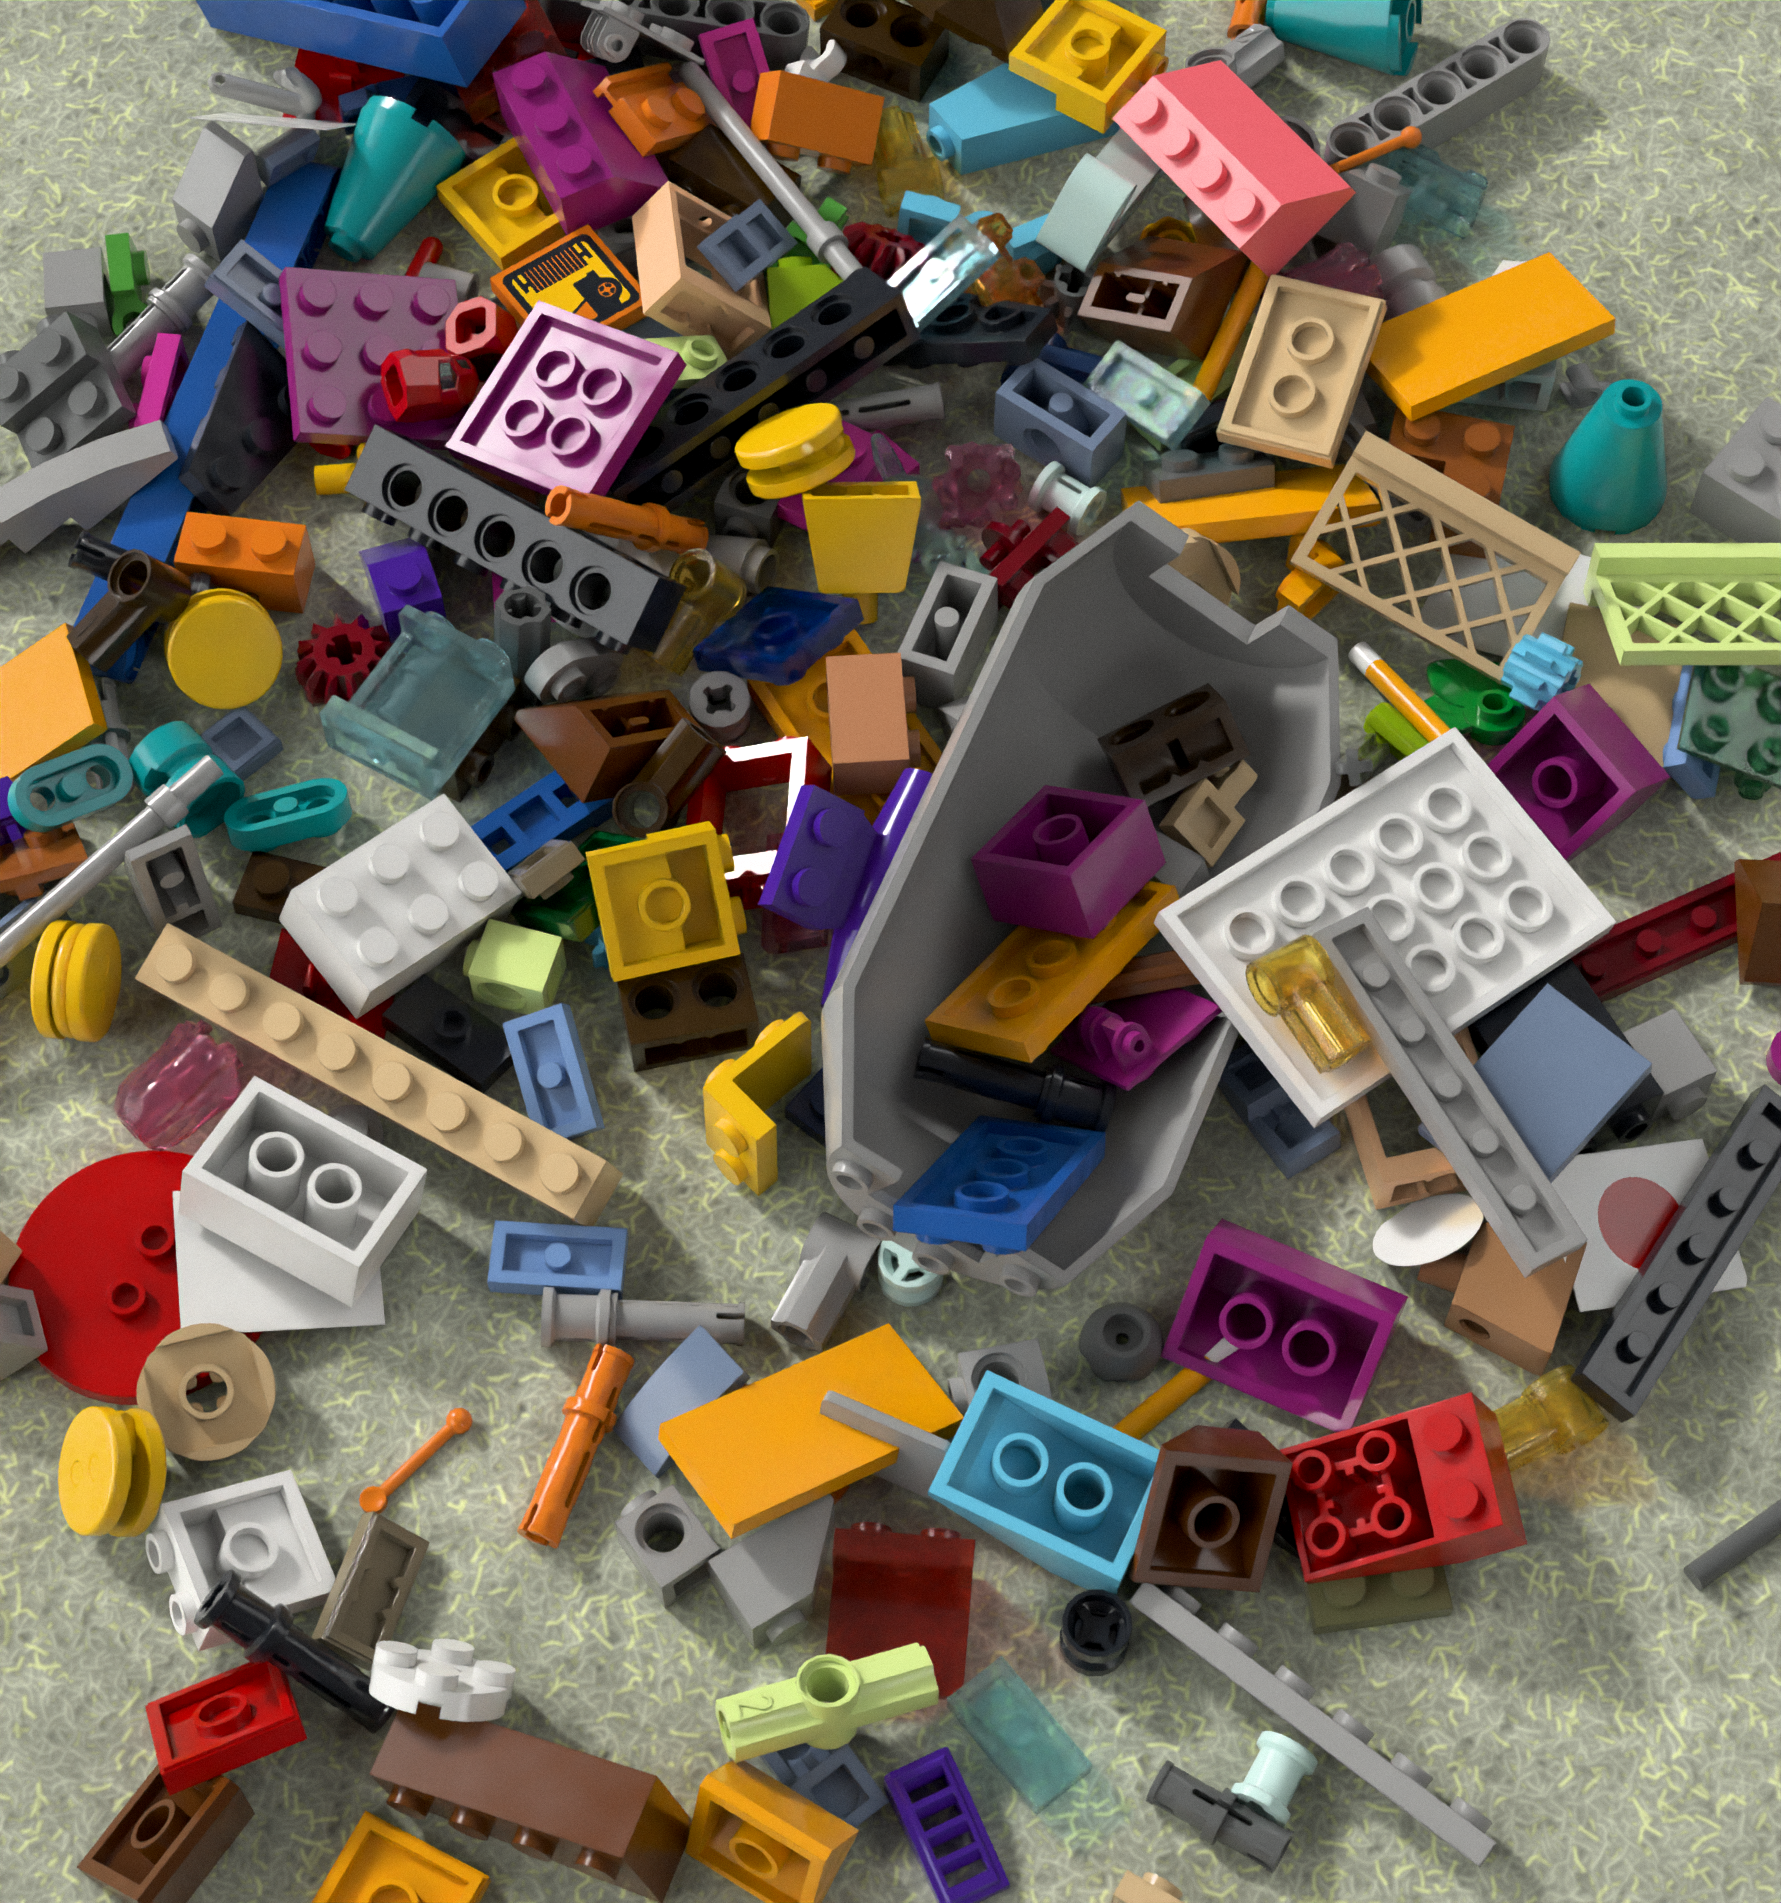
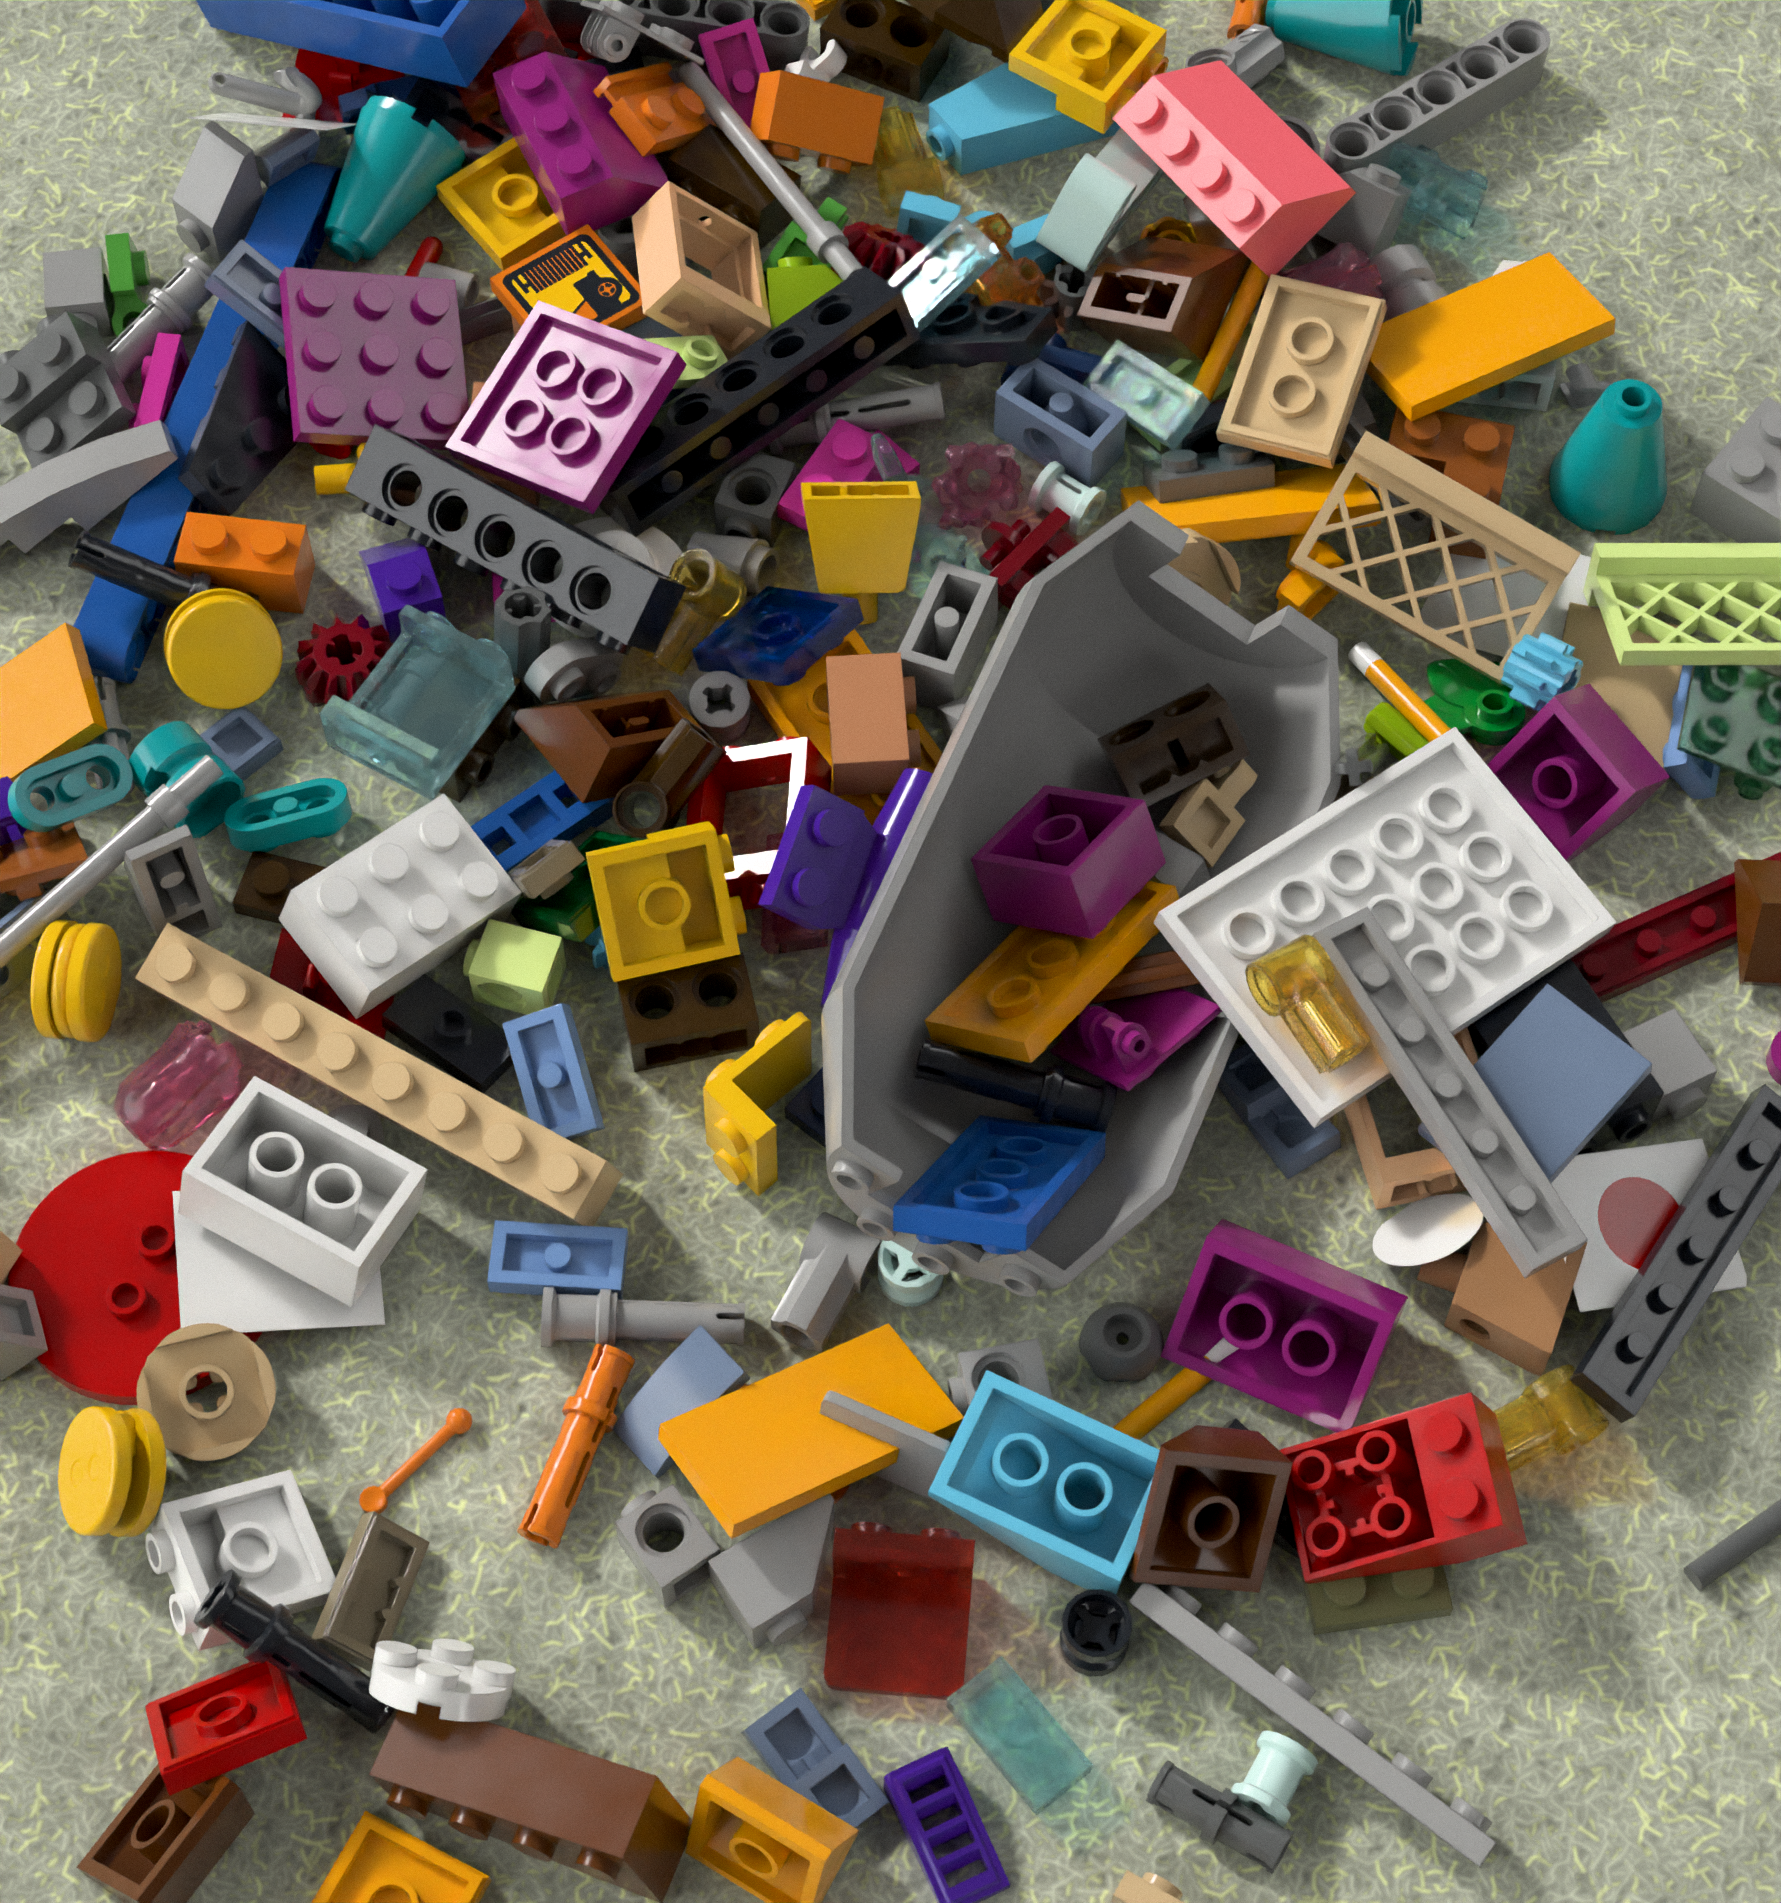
dark brown piece [66,549,191,672] -> none
red rock [381,348,479,423] -> none
red rock [446,296,519,382] -> none
orange pin [545,485,709,558] -> none
sand blue slope [697,199,798,292] -> none
yellowish green piece [715,1642,939,1763] -> none
yellow head [735,403,856,499] -> none
orange hinge [1329,126,1422,174] -> none

